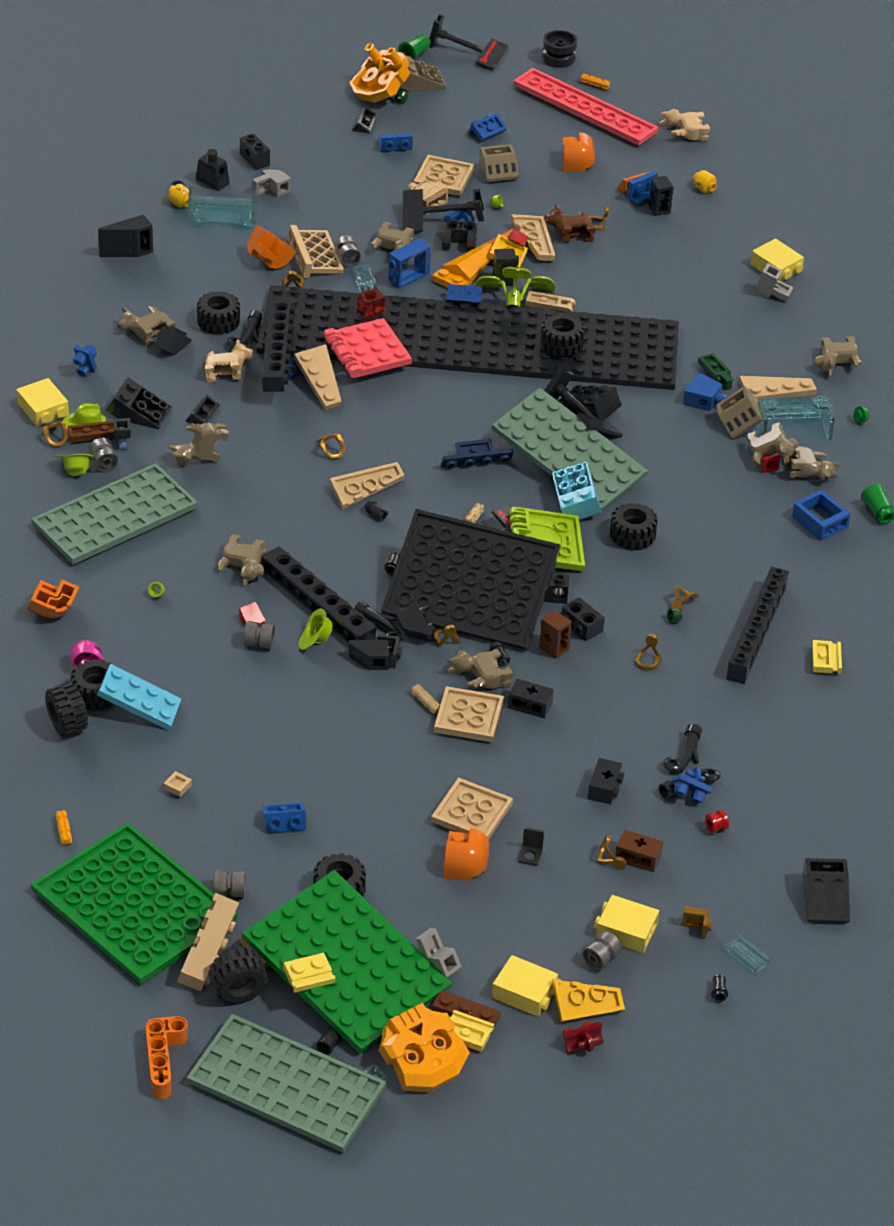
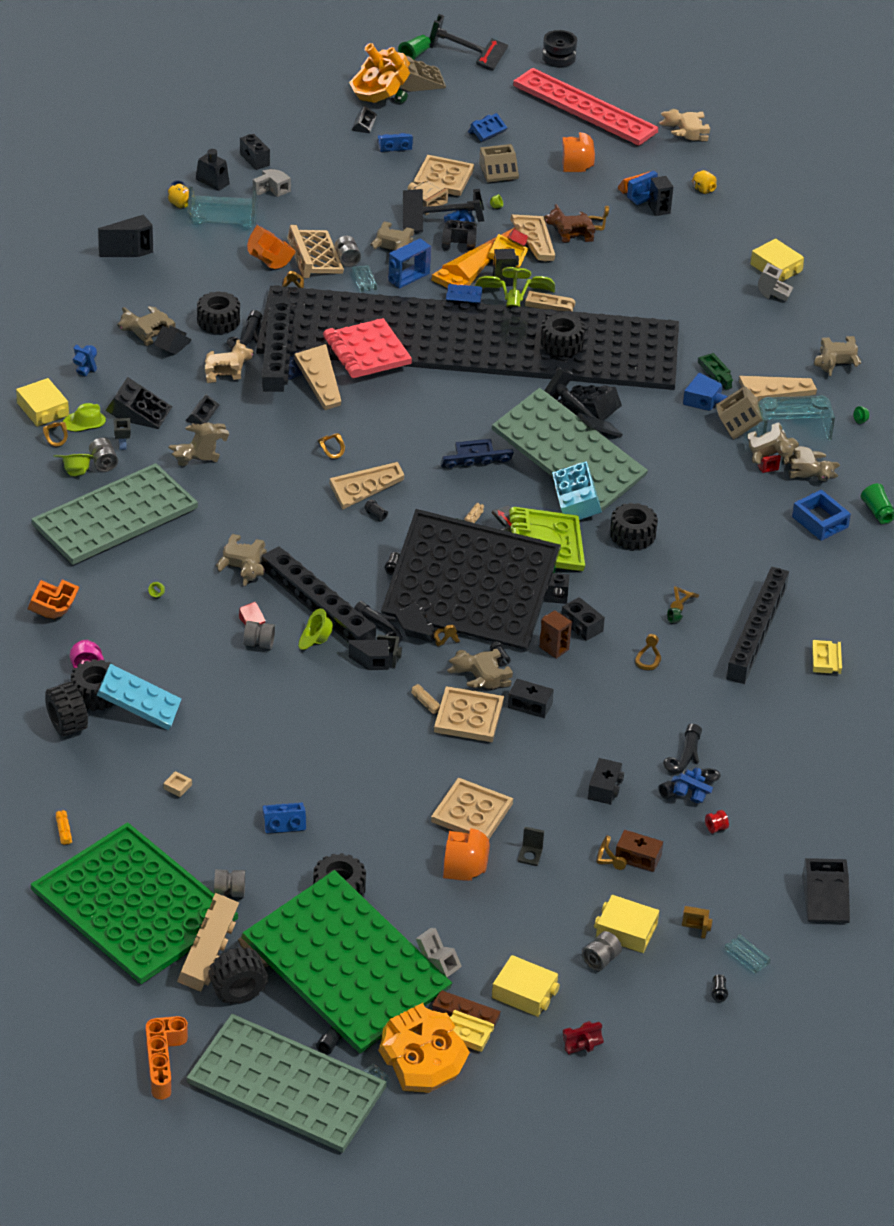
reddish brown plate [67,420,115,443] -> none
light yellow plate [283,953,336,993] -> none
clear red brick [357,288,385,316] -> none
yellow wing [552,978,625,1022] -> none
light orange axle [580,73,610,90] -> none

